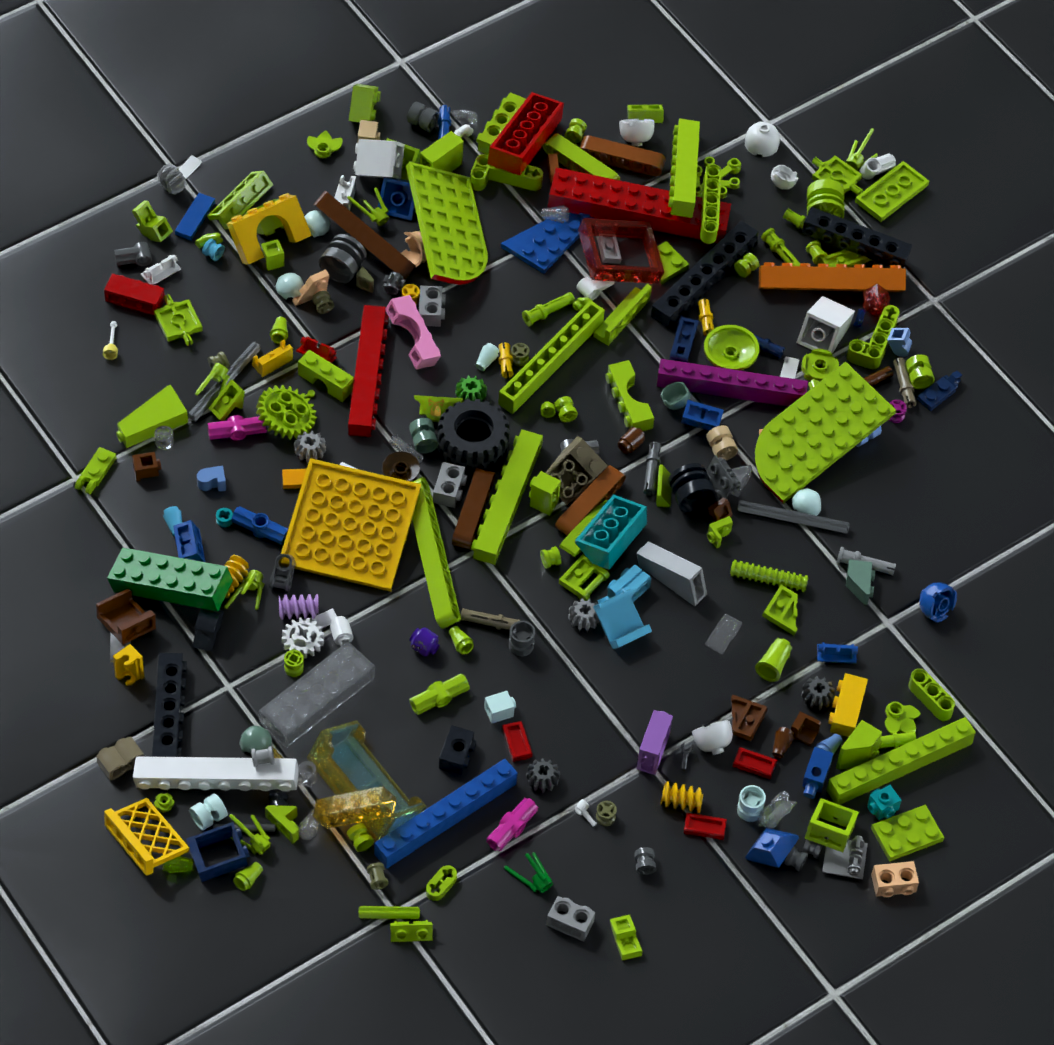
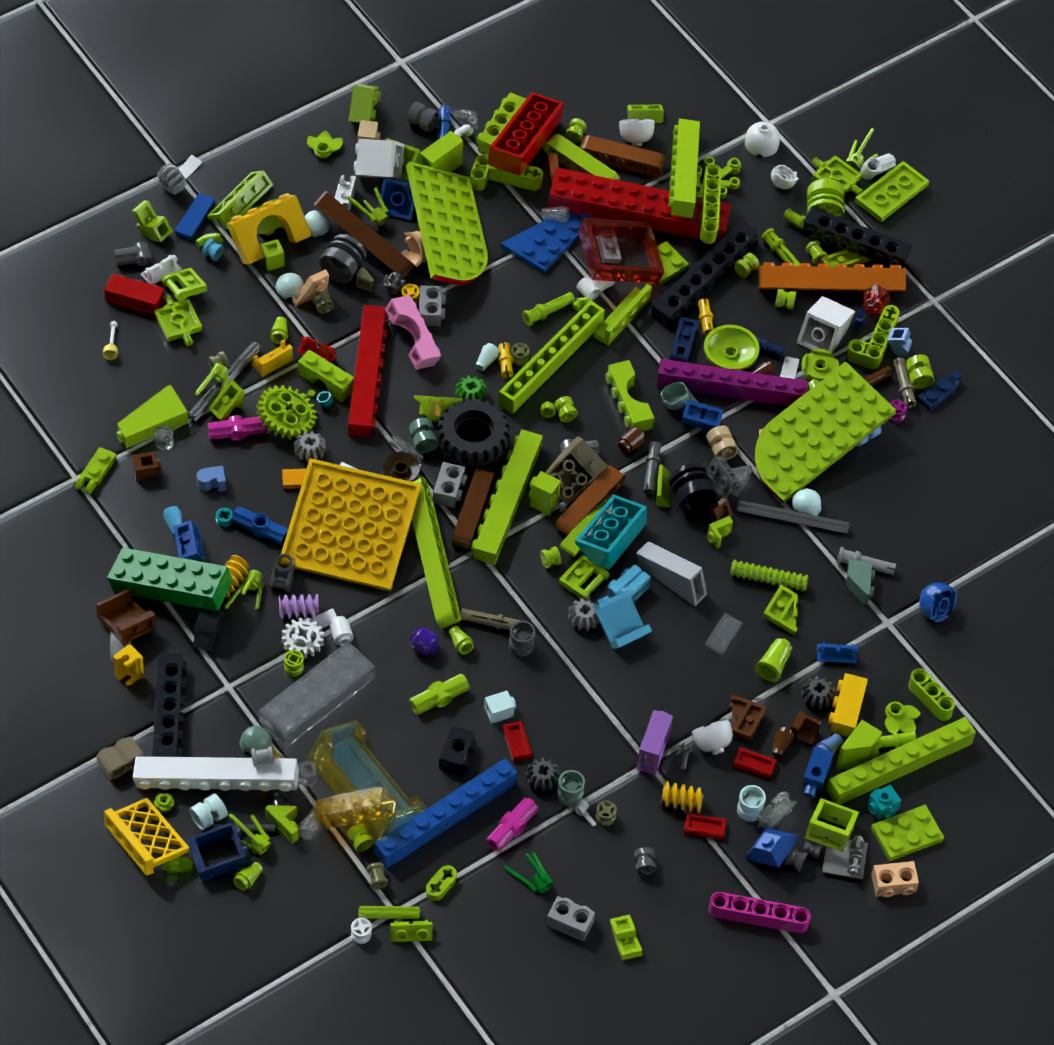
none -> lime plate [161,268,207,302]
none -> teal hinge [317,391,333,408]
none -> white wheel [351,918,372,944]
none -> sand green wheel [557,770,585,807]
none -> dark pink beam [709,892,811,933]
none -> reddish brown cone [751,361,775,375]
none -> lime wheel [775,289,796,310]

